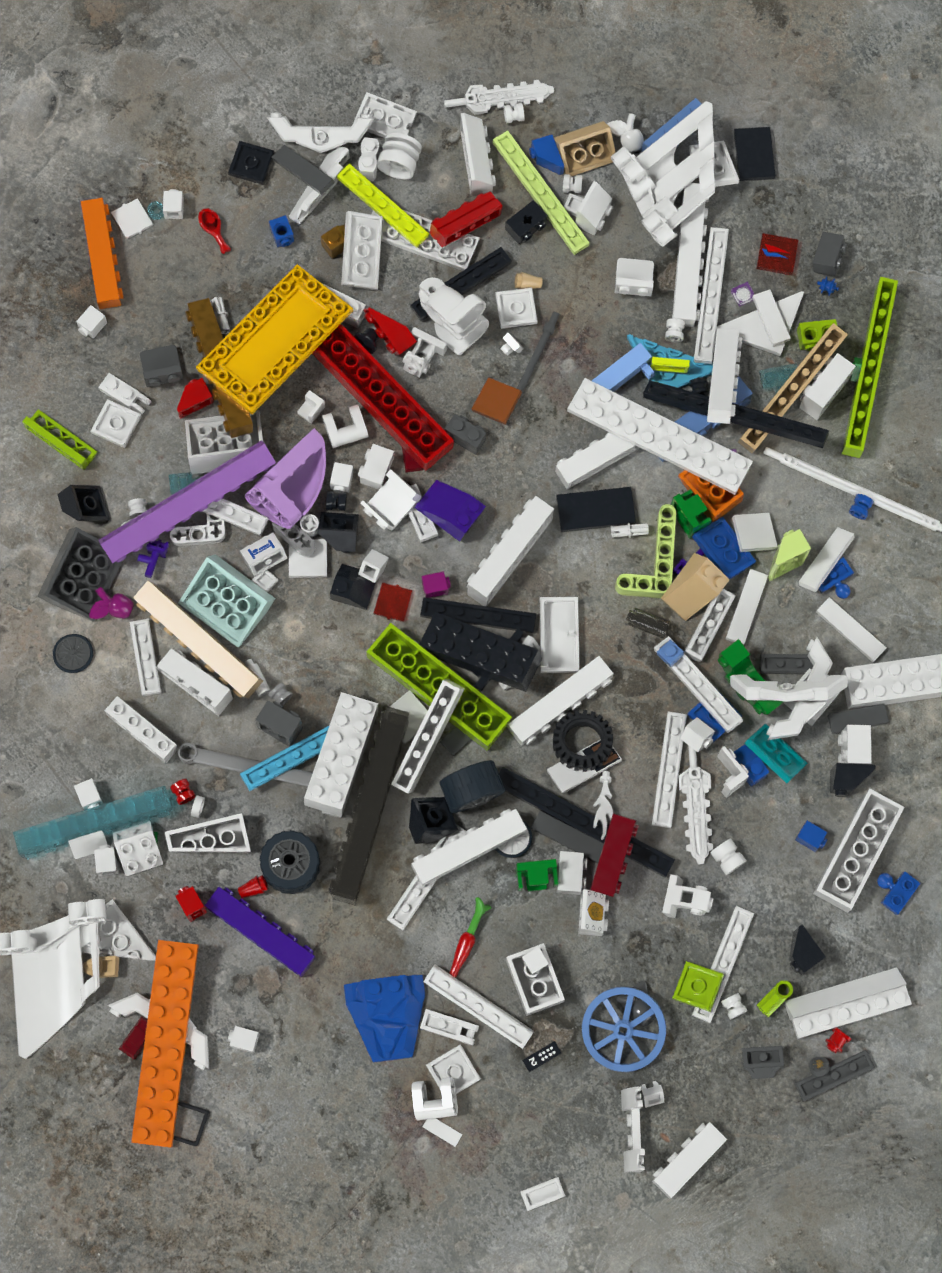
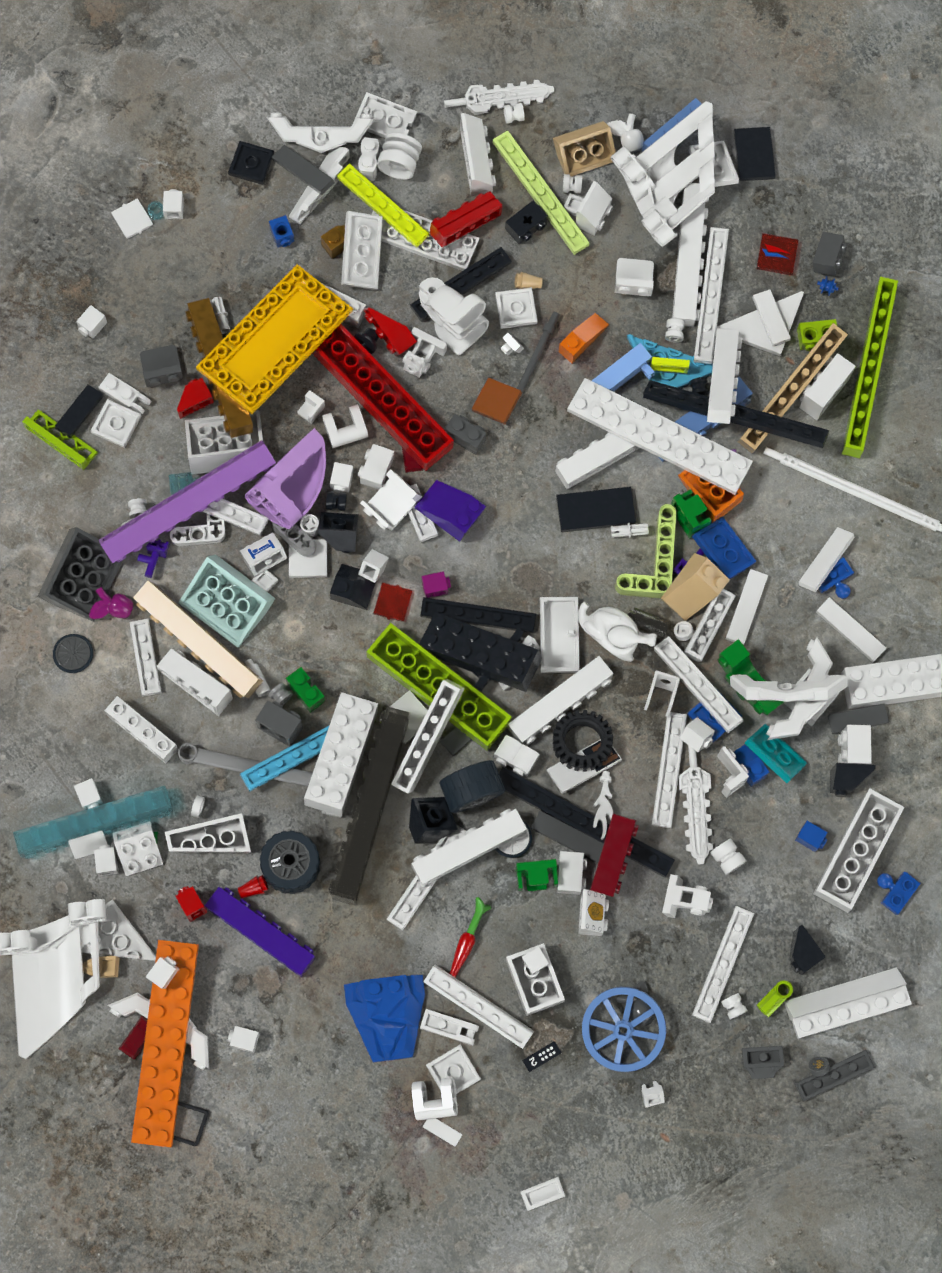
black slope [57,485,110,522] -> none
orange brick [81,198,124,309] -> none
red wheel [170,779,196,805] -> none
red piece [198,208,231,254] -> none
white brick [467,496,554,606] -> none
blue slope [529,135,564,175] -> none
white wedge [621,1087,645,1173] -> none
white brick [652,1122,727,1199] -> none
medium blue plate [657,639,684,667] -> none
lime tile [672,961,724,1012] -> none
clear tile [731,281,755,307] -> none
white tile [732,513,778,552] -> none
clear light blue plate [759,363,797,395] -> none
dark grey tile [760,654,813,674] -> none
yellowish green slope [768,529,811,582] -> none
red brick [825,1027,852,1053] -> none
blue wheel [849,494,873,520] -> none
green tile [850,357,862,382] -> none
none -> black tile [55,384,104,438]
none -> white brick [146,956,179,989]
none -> green brick [286,667,325,713]
none -> white brick [494,735,539,777]
none -> orange slope [558,313,609,364]
none -> white piece [578,601,657,662]
none -> white piece [644,671,680,717]
none -> white tile [674,621,694,641]

